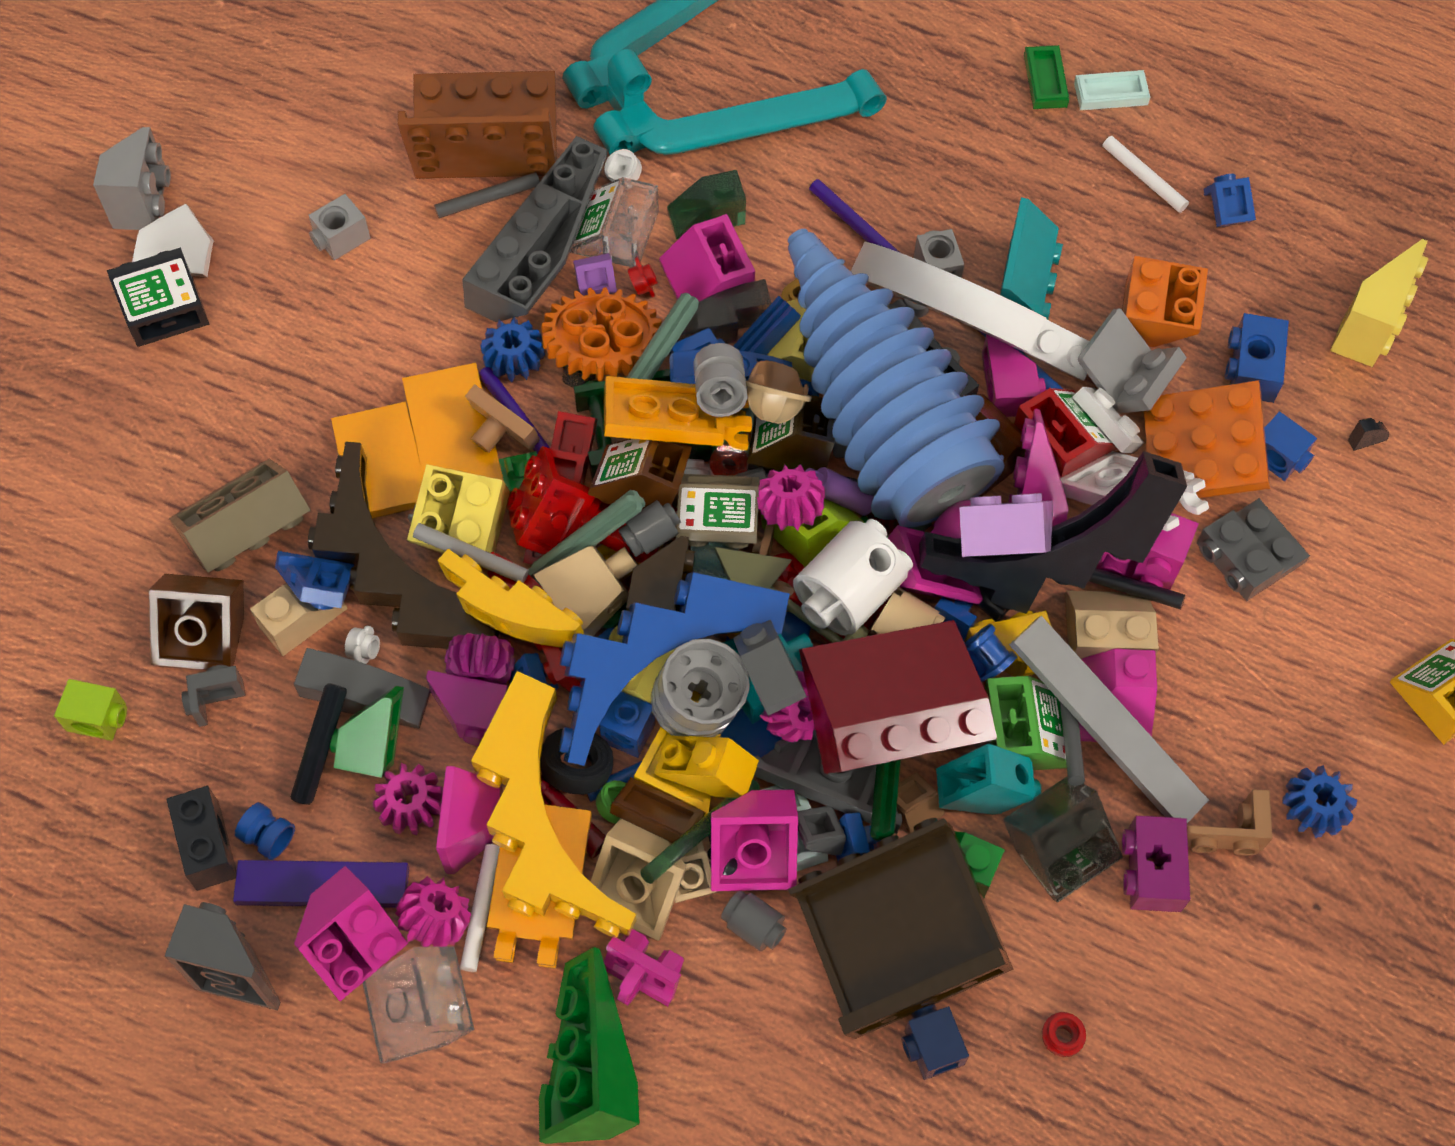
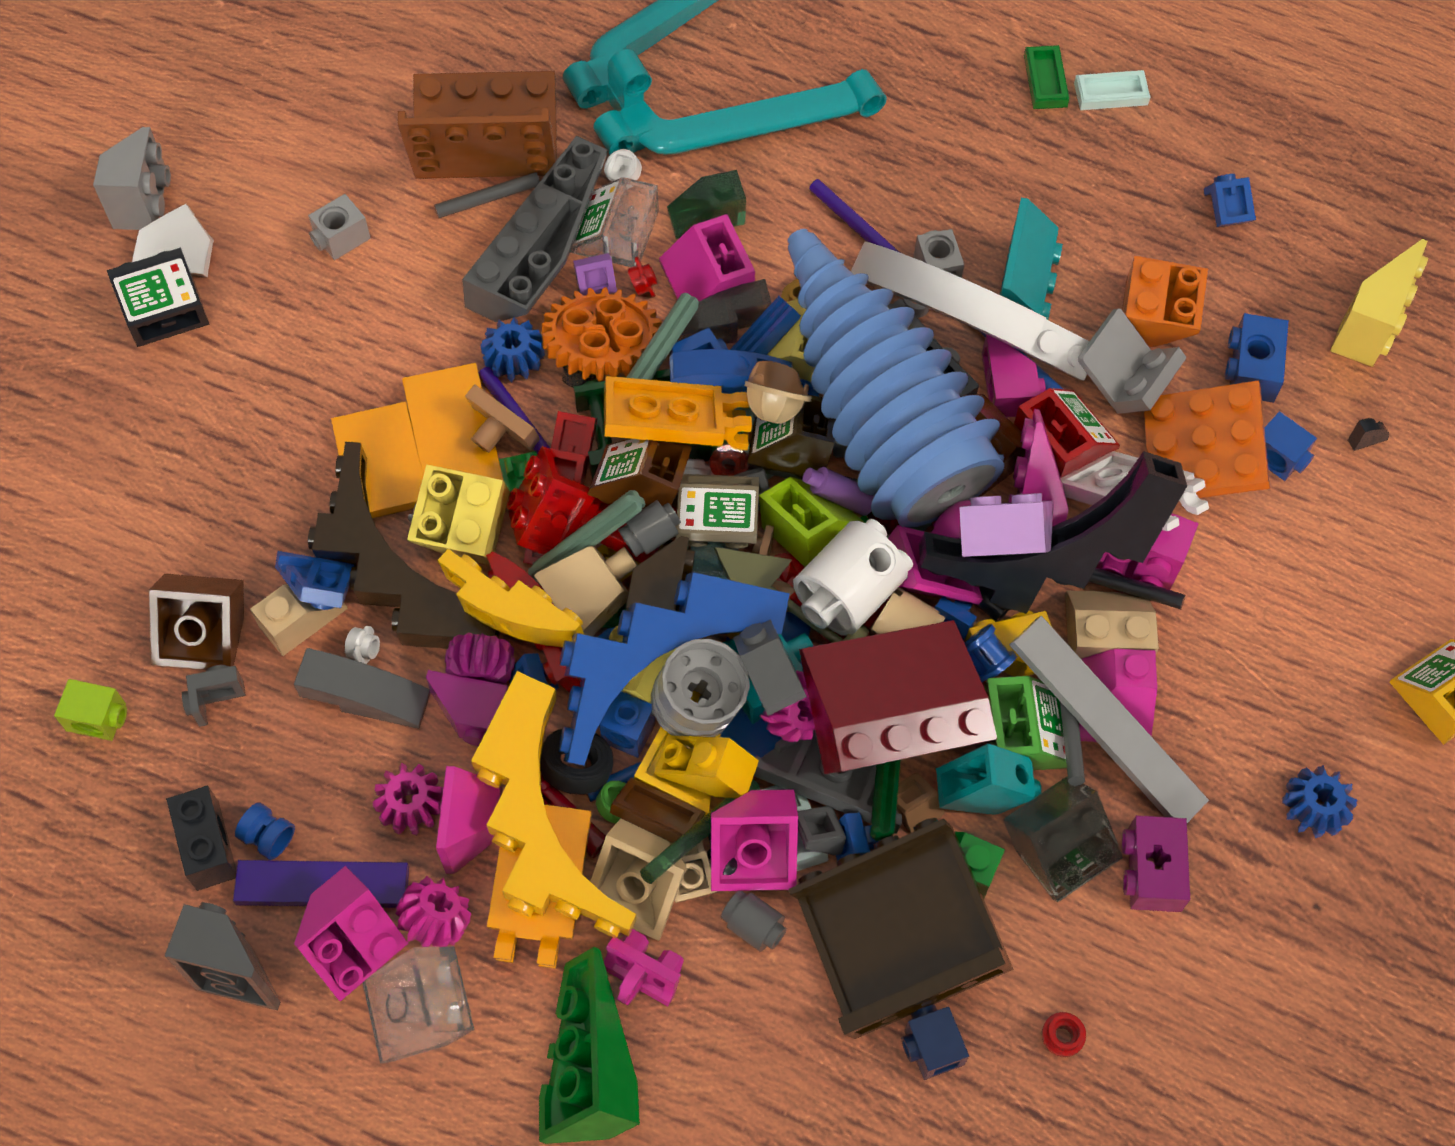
dark tan slope [169,458,311,573] -> none
black axle [290,683,347,805] -> none
slope [330,686,404,778] -> none
light grey bar [413,523,529,583] -> none
white bar [460,844,500,972] -> none
light grey wheel [693,343,748,417] -> none
dark pink gear [757,464,825,531] -> none
white plate [1072,387,1144,453] -> none
white bar [1103,136,1189,213] -> none
medium nougat bracket [1187,789,1273,856] -> none
dark grey plate [1197,498,1310,601] -> none

